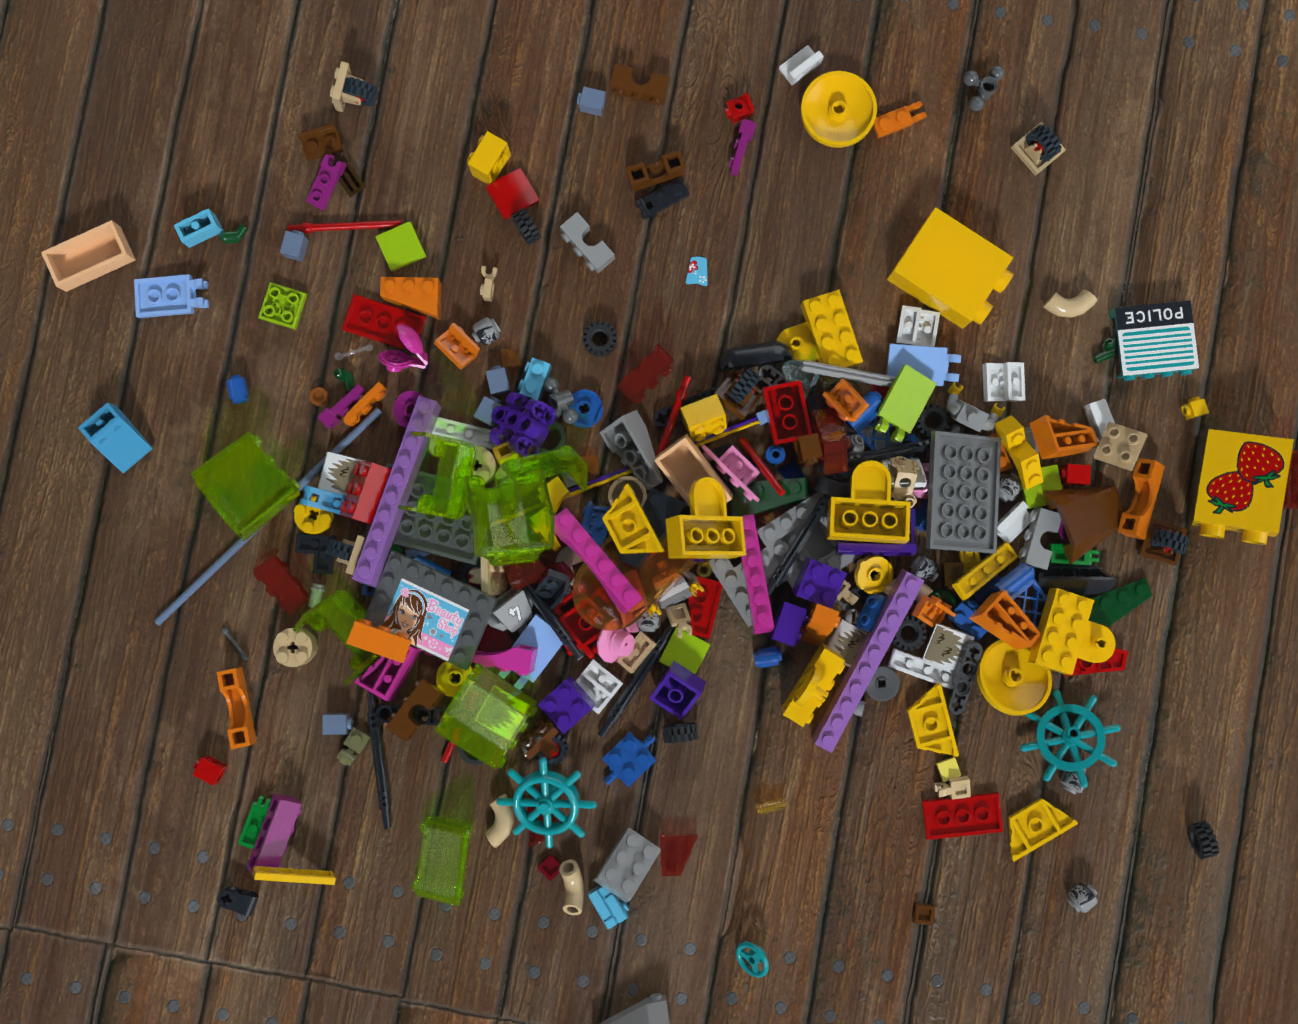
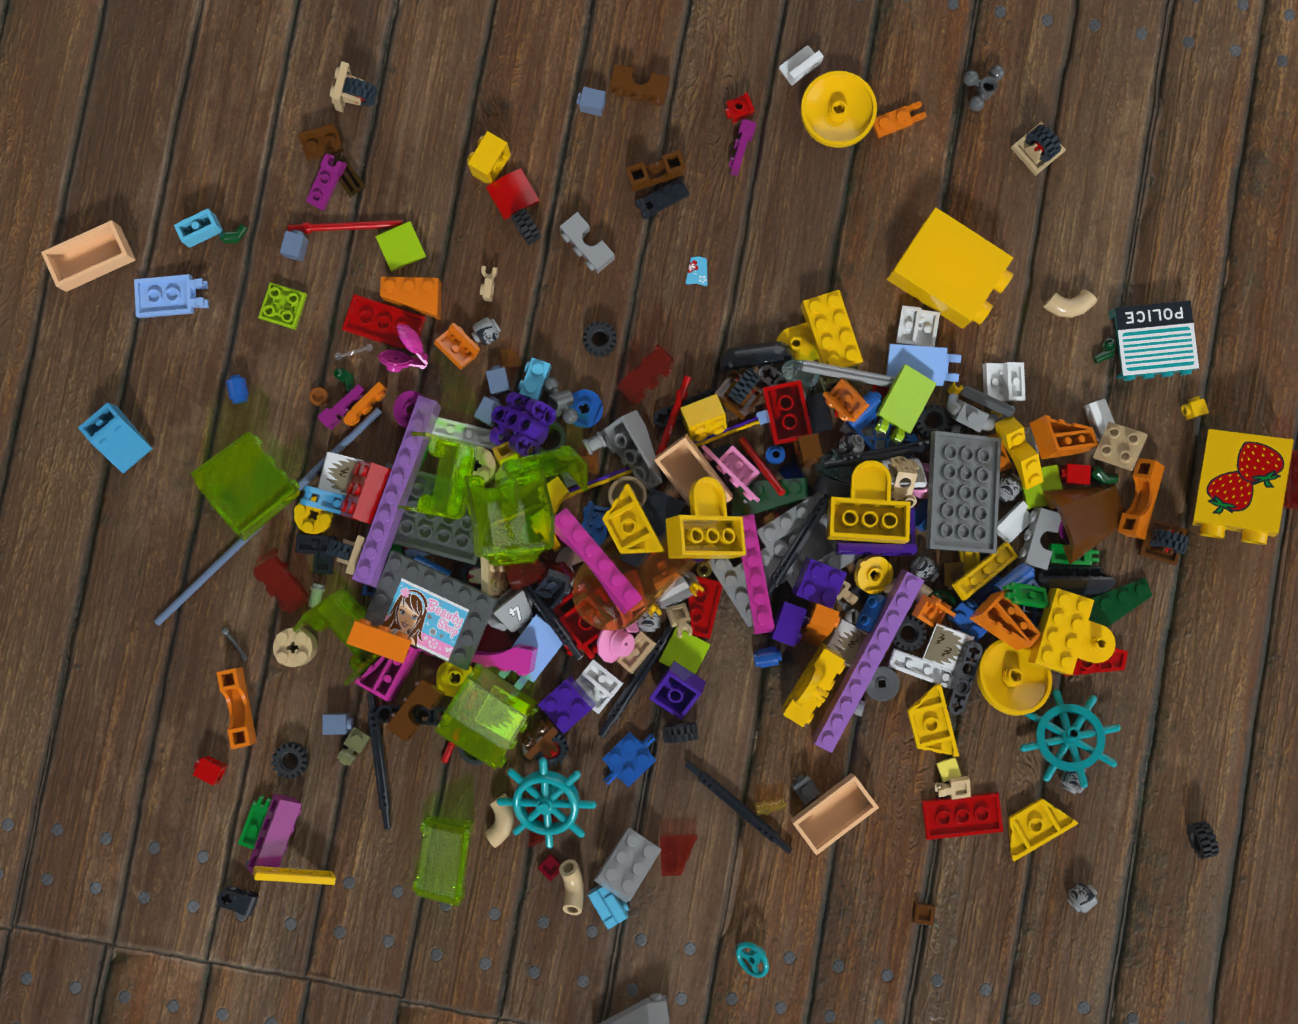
clear red wedge [812,408,850,475] -> none
none -> black tyre [271,742,310,779]
none -> light grey bush [582,432,607,455]
none -> black axle [684,760,793,854]
none -> dark grey bracket [790,773,820,804]
none -> light nougat piece [790,773,879,855]
none -> dark grey axle [961,385,1015,418]
none -> green hinge [1003,582,1049,609]
none -> dark green arm [1091,465,1119,484]

